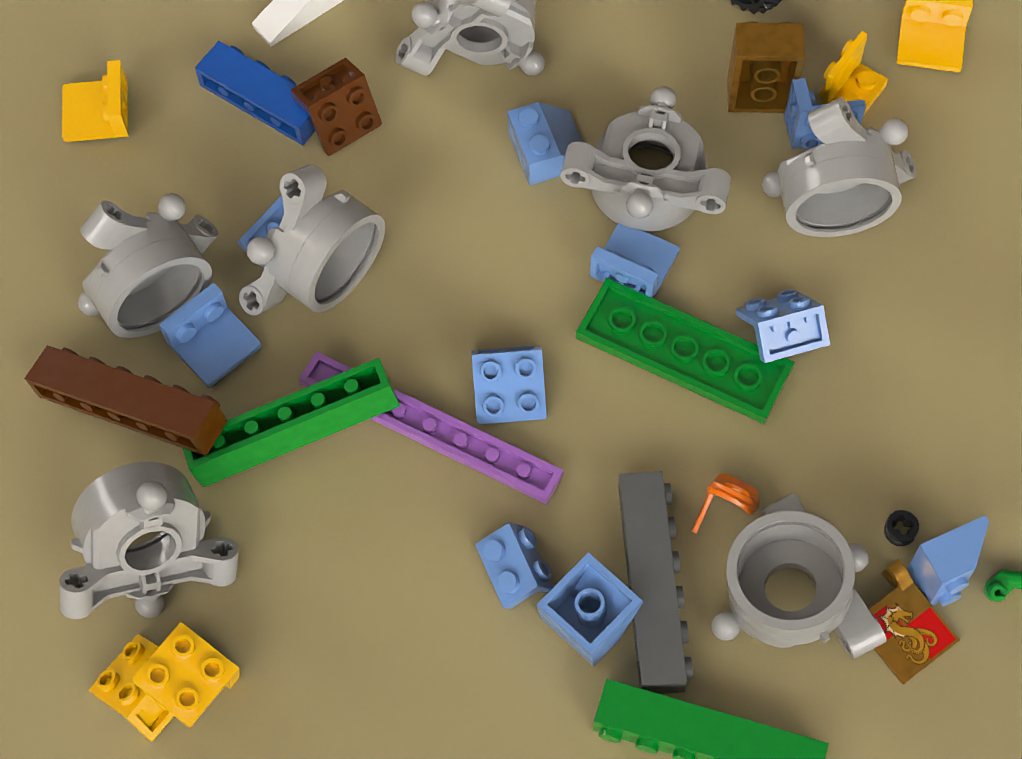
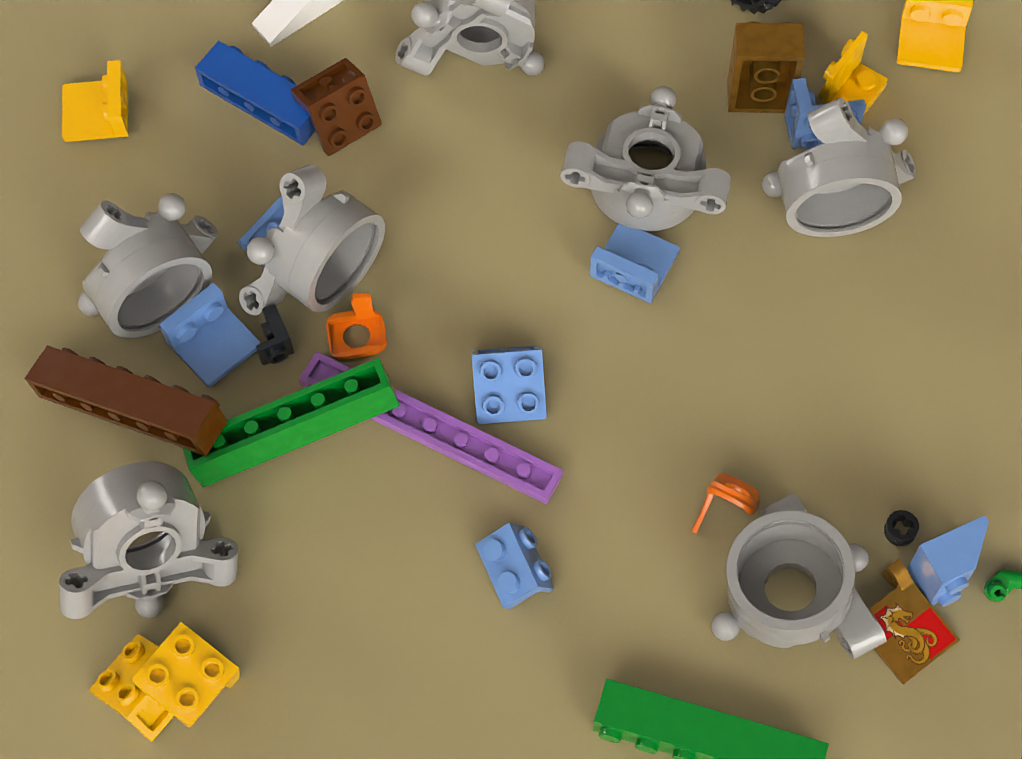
medium blue slope [507,102,582,185] -> none
medium blue slope [537,552,643,667] -> none
green plate [576,278,795,424] -> none
dark grey brick [618,471,693,694] -> none
bracket [736,290,830,363] -> none
none -> black bracket [256,304,294,365]
none -> orange piece [326,293,387,360]

